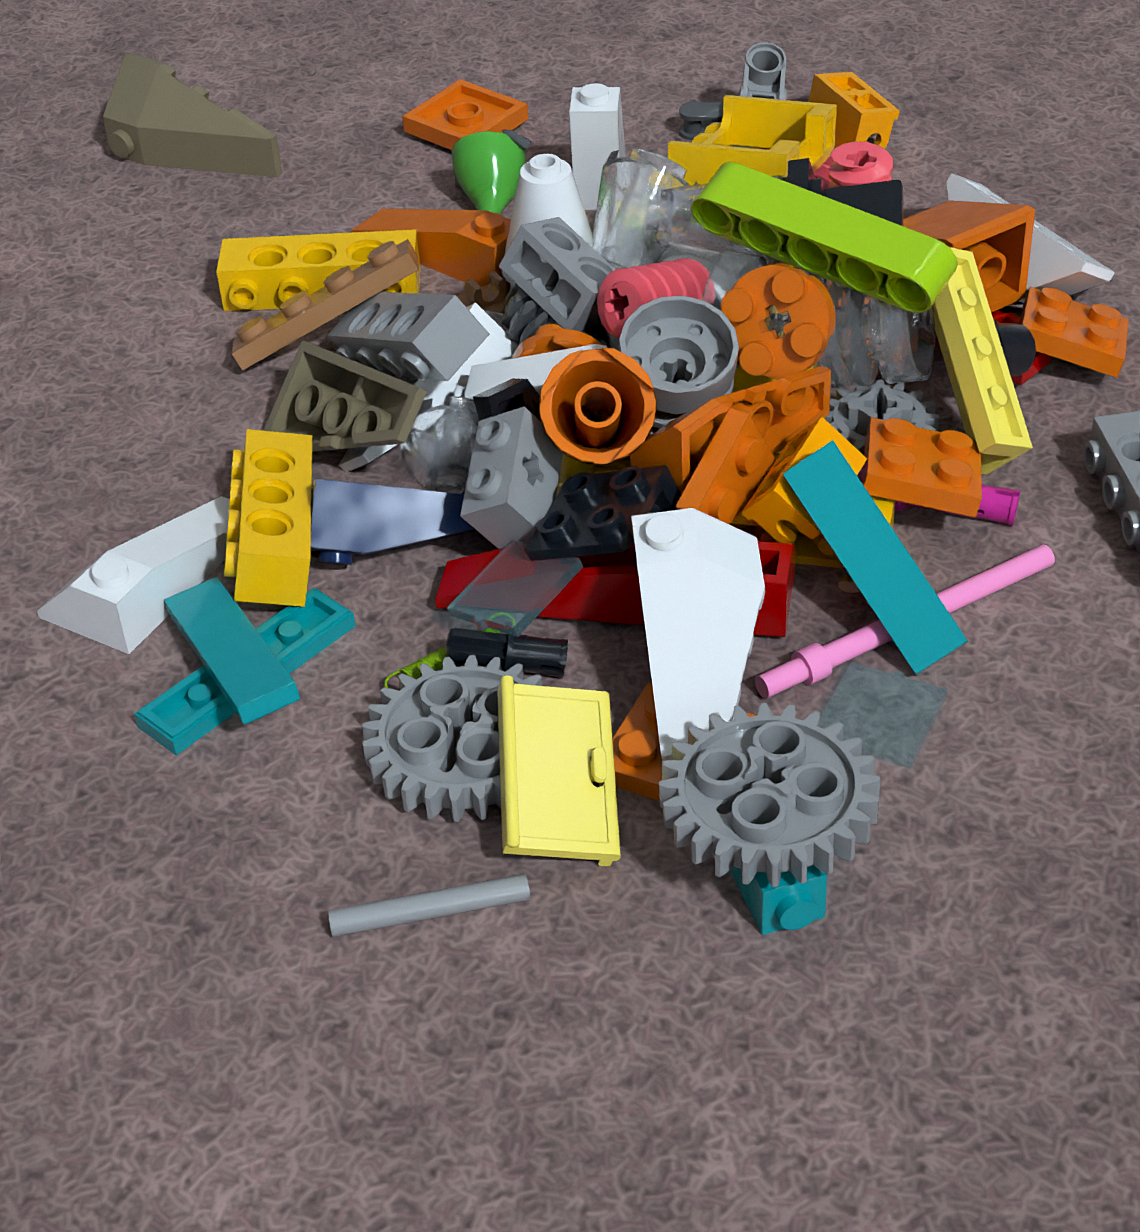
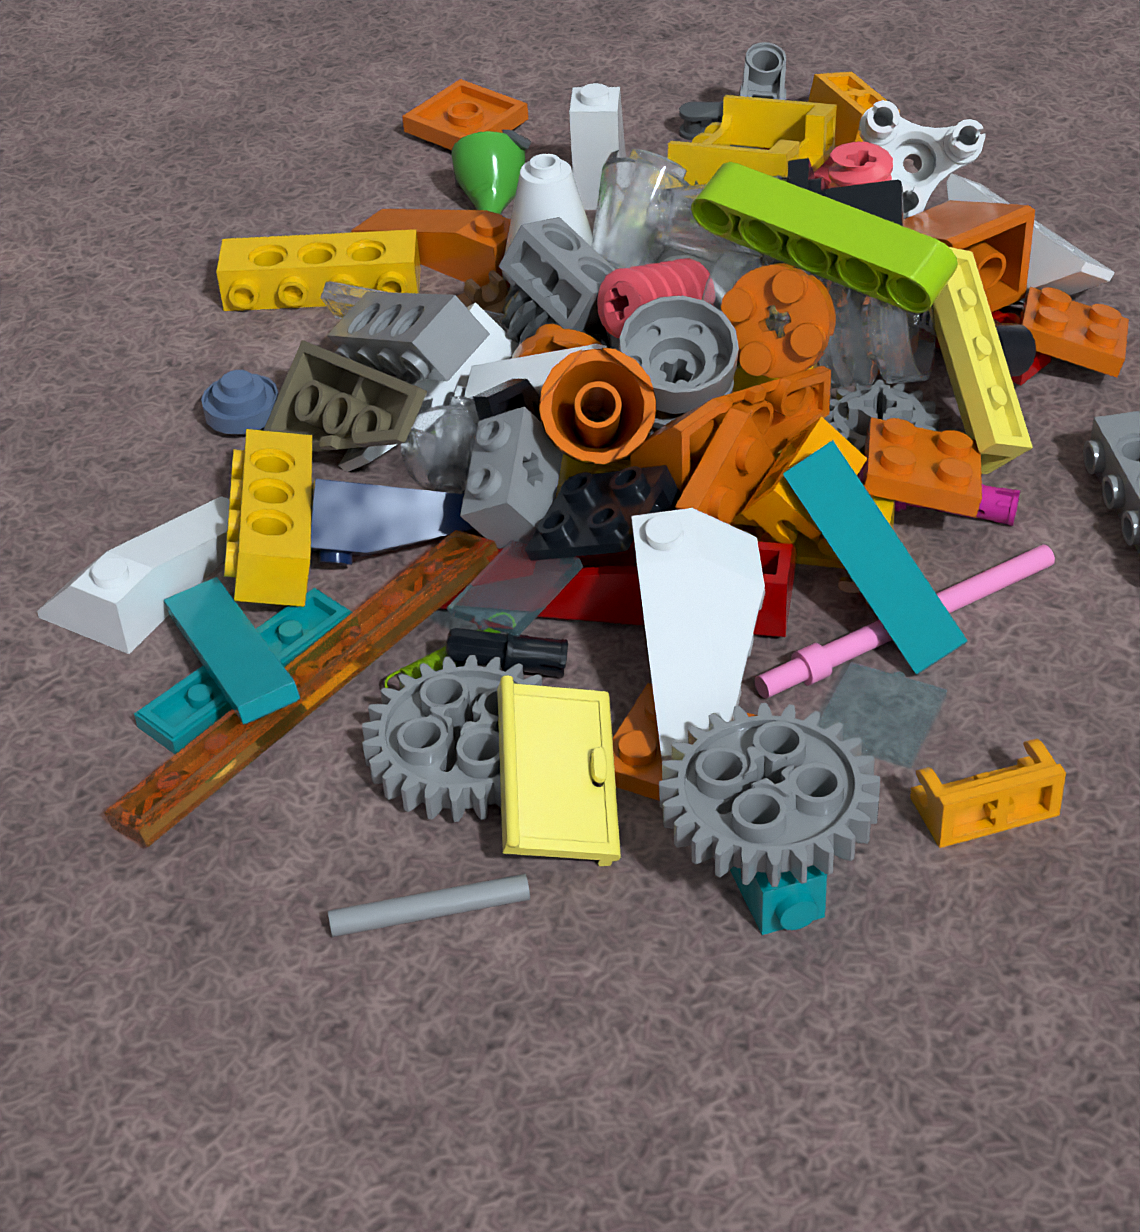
dark tan wedge [103,53,282,177] -> none
medium nougat plate [231,239,419,371] -> none
none -> clear orange tile [104,530,500,847]
none -> sand blue plate [201,370,279,434]
none -> white wheel [858,100,985,219]
none -> light orange hinge [910,738,1066,848]

